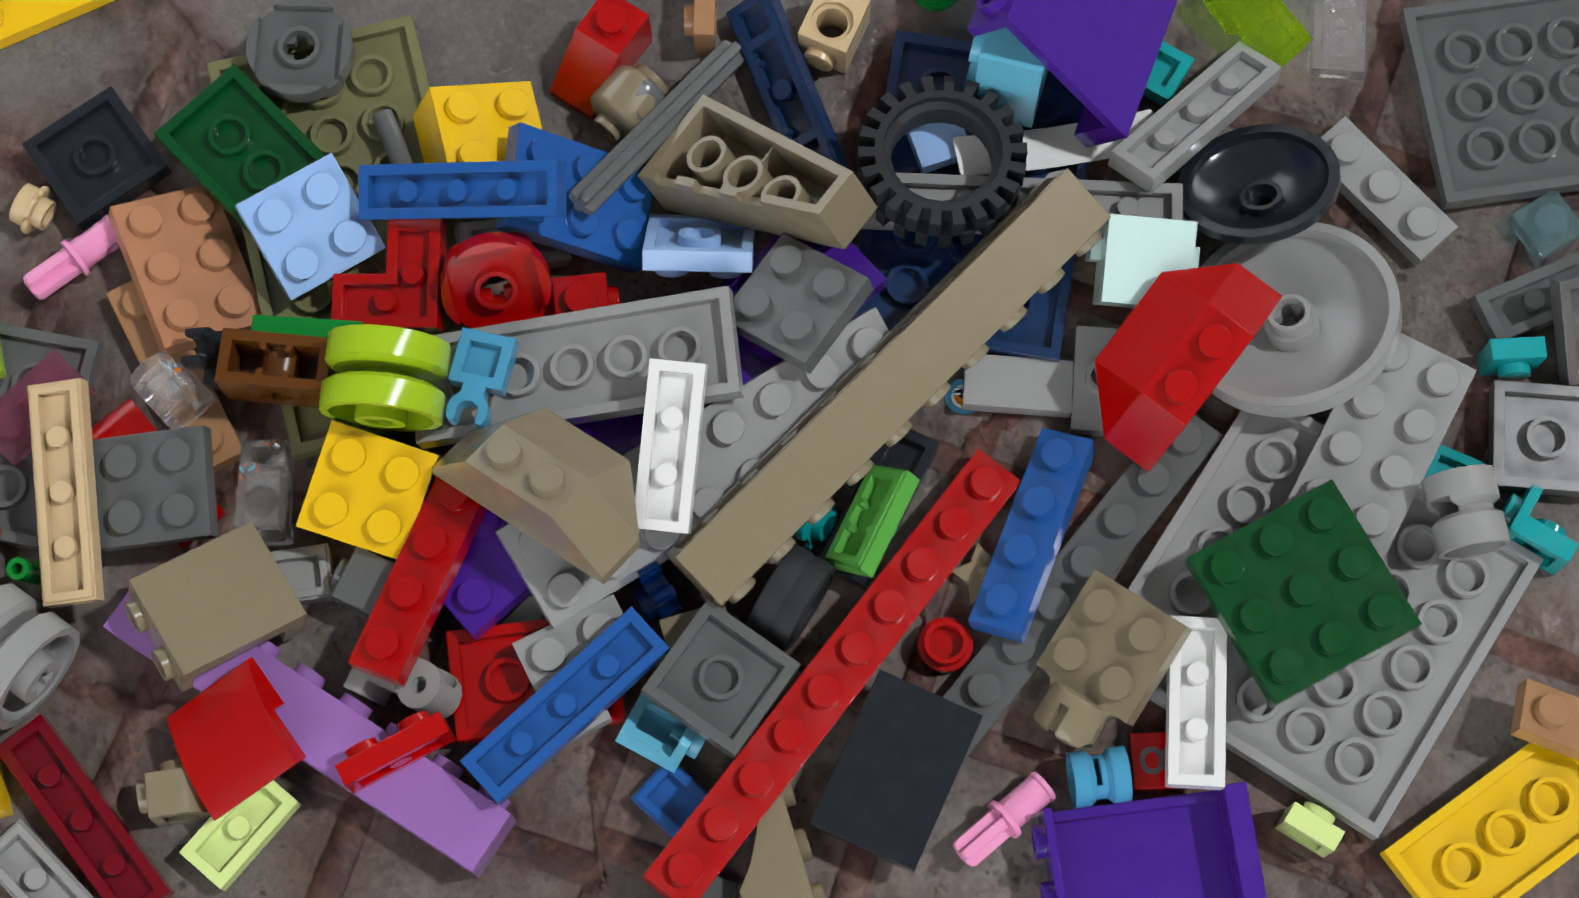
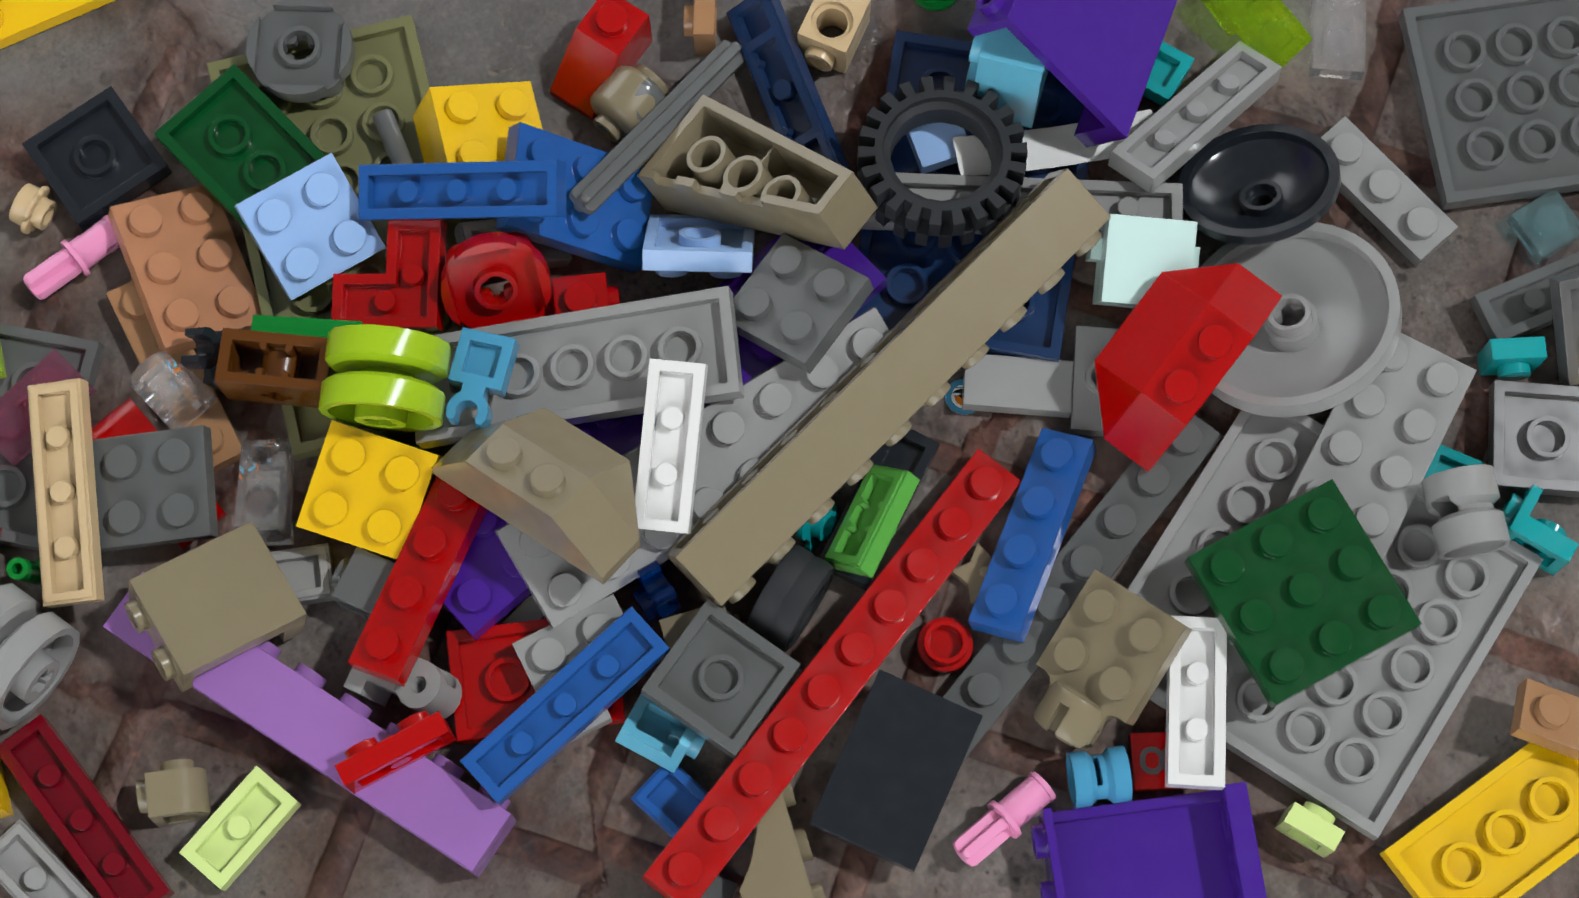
red slope [167,657,306,821] -> none

